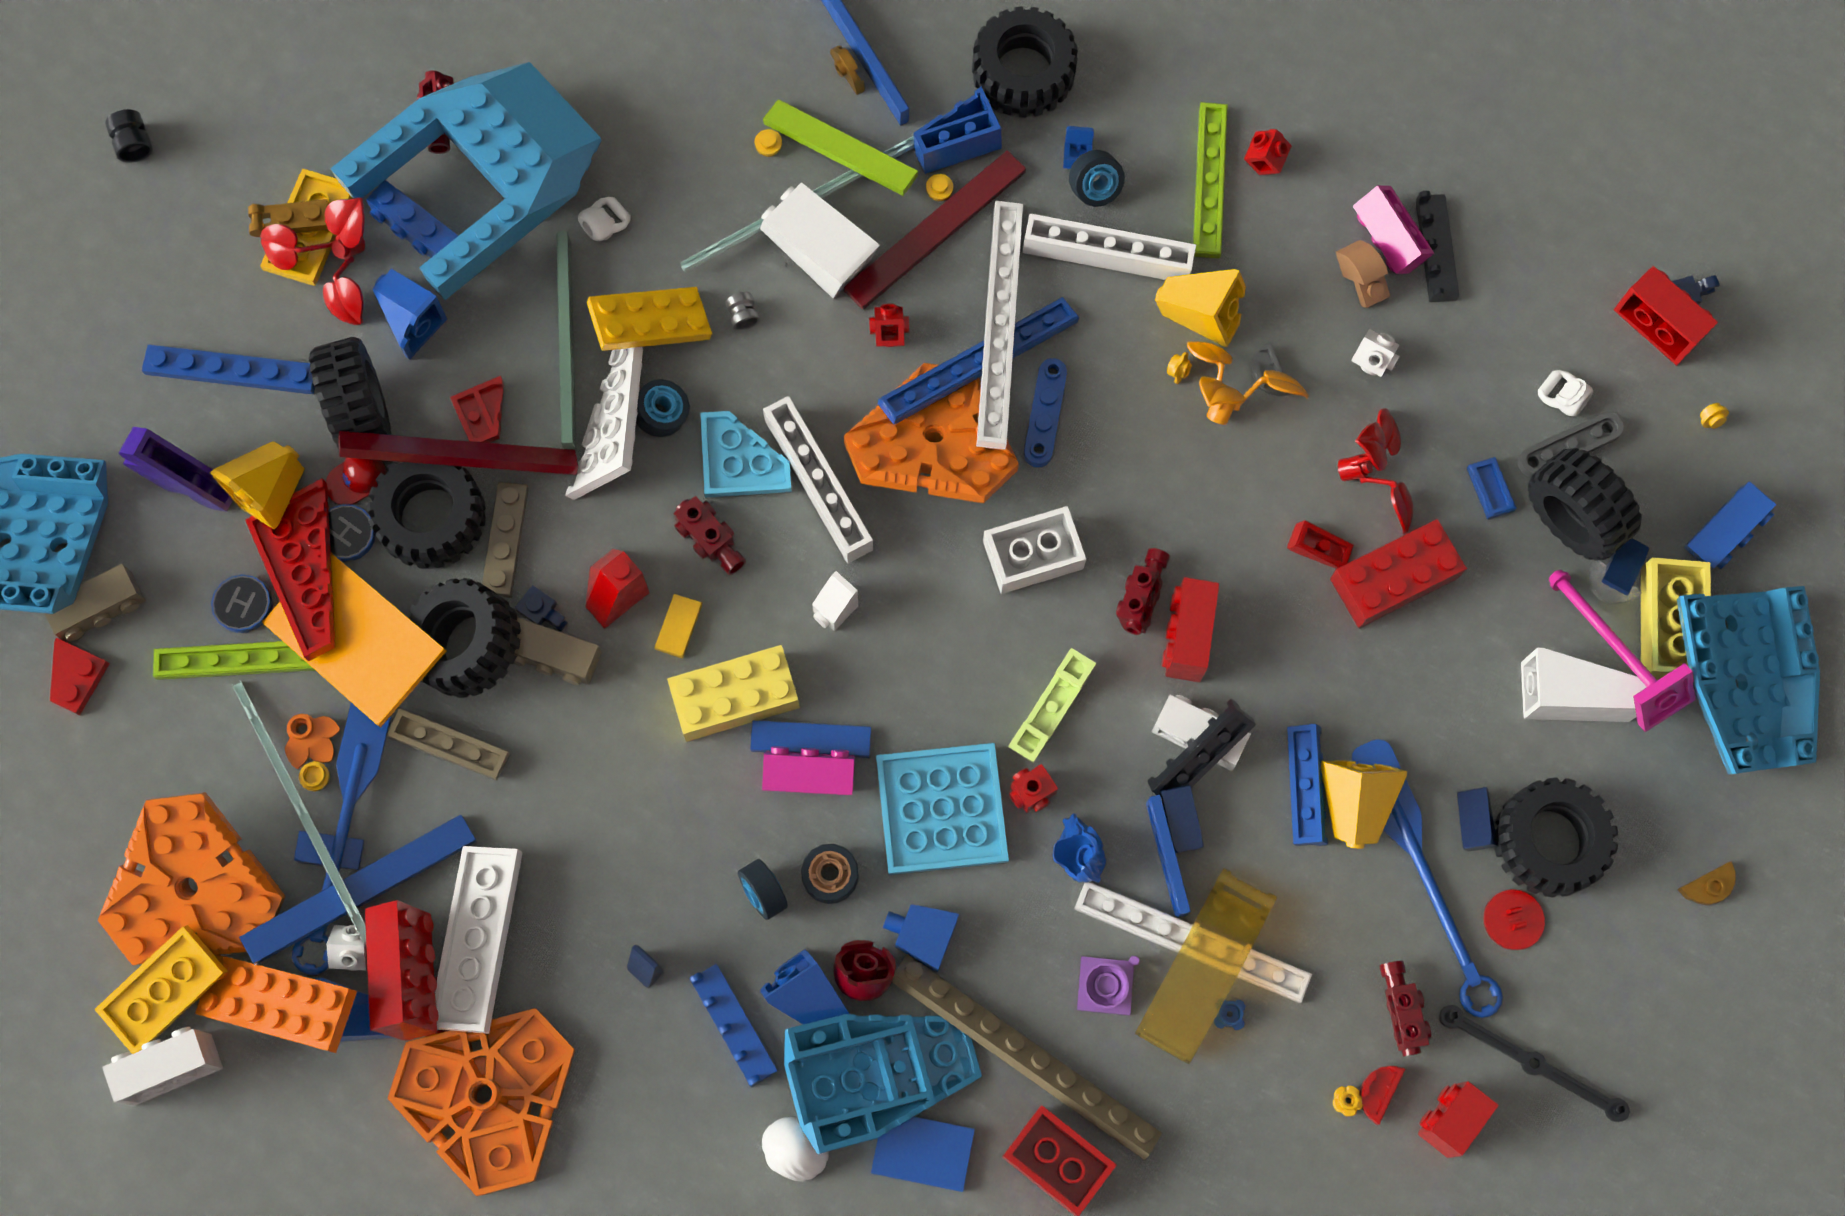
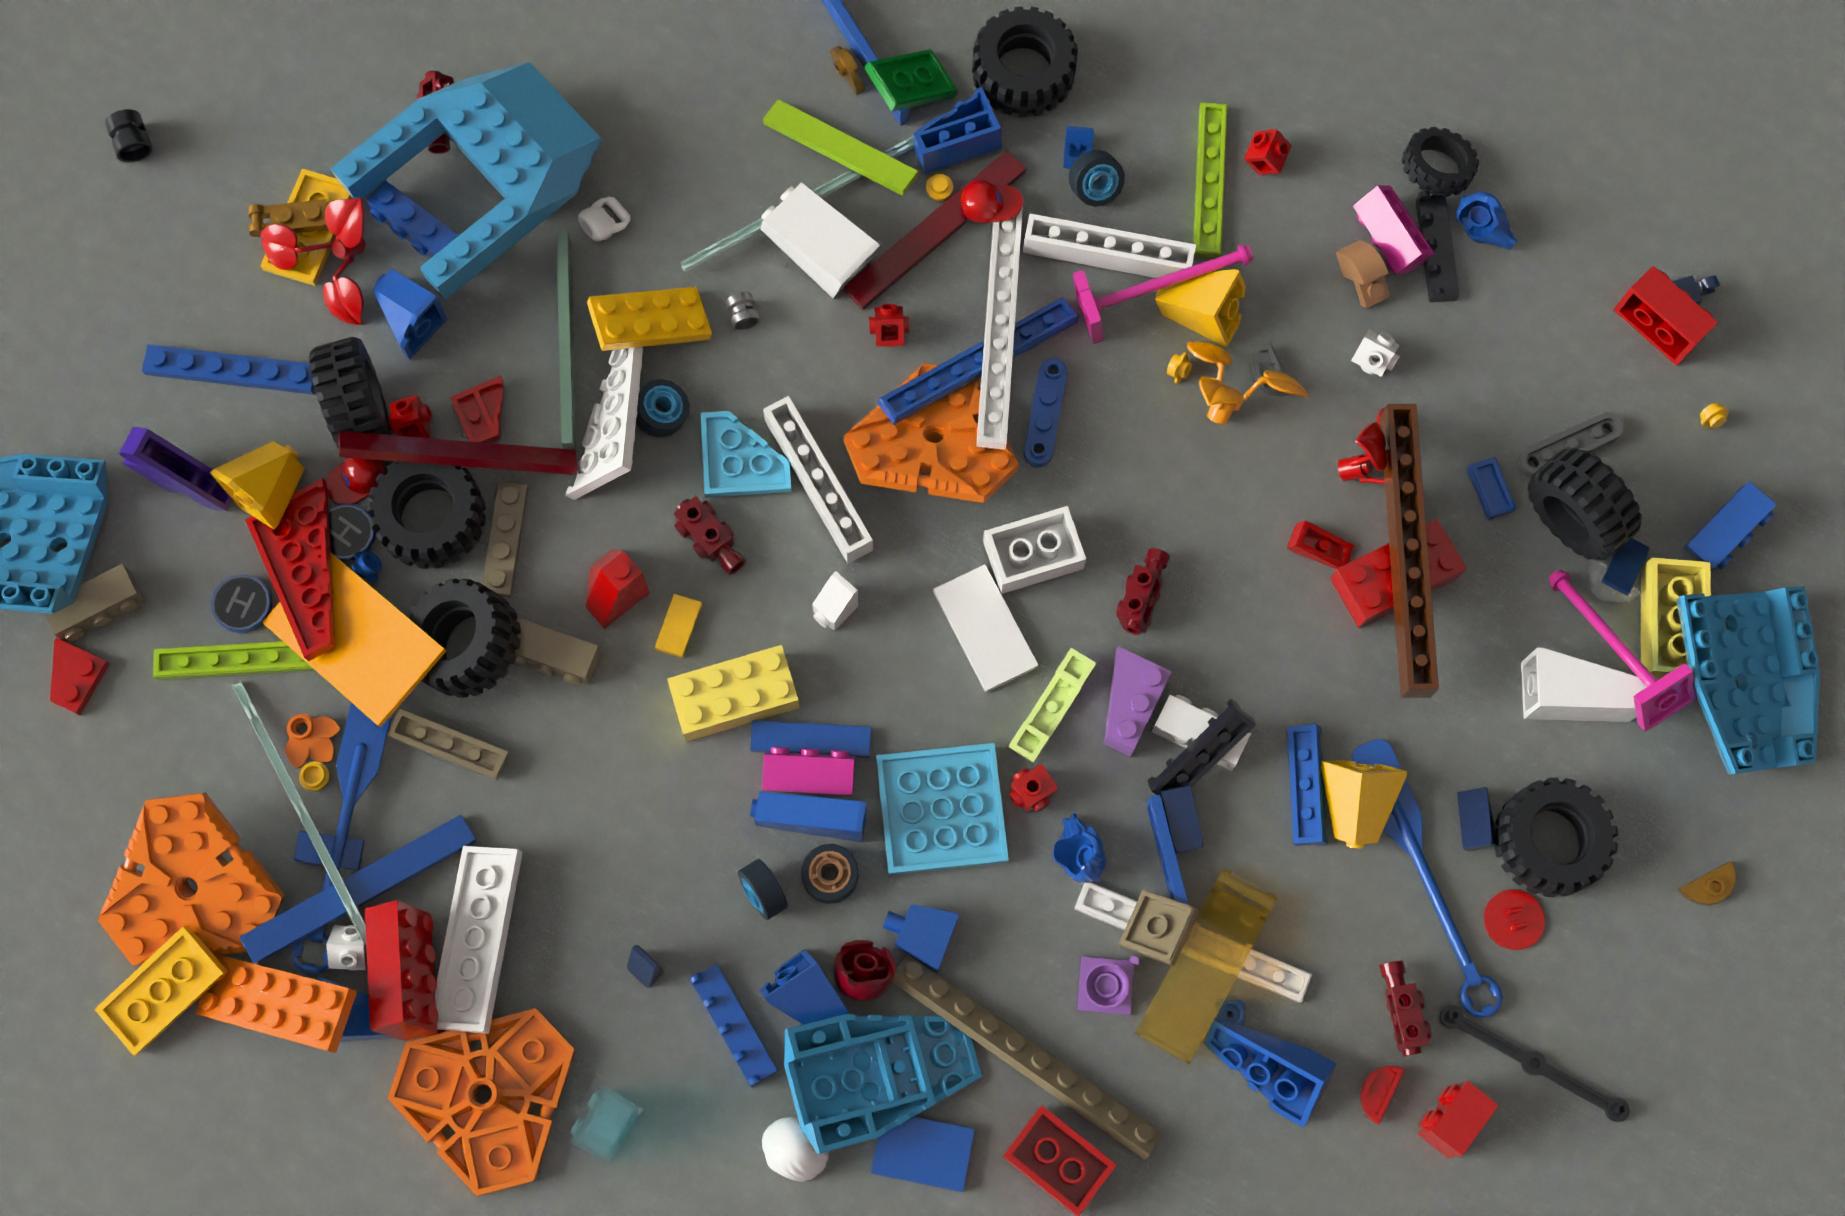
white brick [102,1027,223,1106] -> none
dark blue plate [515,585,568,632] -> none
yellow plate [754,129,782,157] -> none
red brick [1161,577,1219,682] -> none
yellow plate [1333,1085,1362,1116] -> none
white piece [1538,370,1593,417] -> none
none -> blue plate [352,551,382,582]
none -> red brick [388,394,433,438]
none -> clear light blue brick [570,1086,643,1164]
none -> blue slope [750,791,867,842]
none -> green tile [864,49,959,112]
none -> white tile [933,564,1039,693]
none -> red cap [960,180,1023,223]
none -> dark pink tile [1073,244,1253,344]
none -> medium lavender wedge [1104,646,1172,757]
none -> dark tan tile [1119,889,1199,967]
none -> blue wedge [1204,1017,1337,1128]
none -> reddish brown brick [1380,404,1439,698]
none -> black tyre [1401,127,1479,197]
none -> blue hair [1456,191,1518,250]

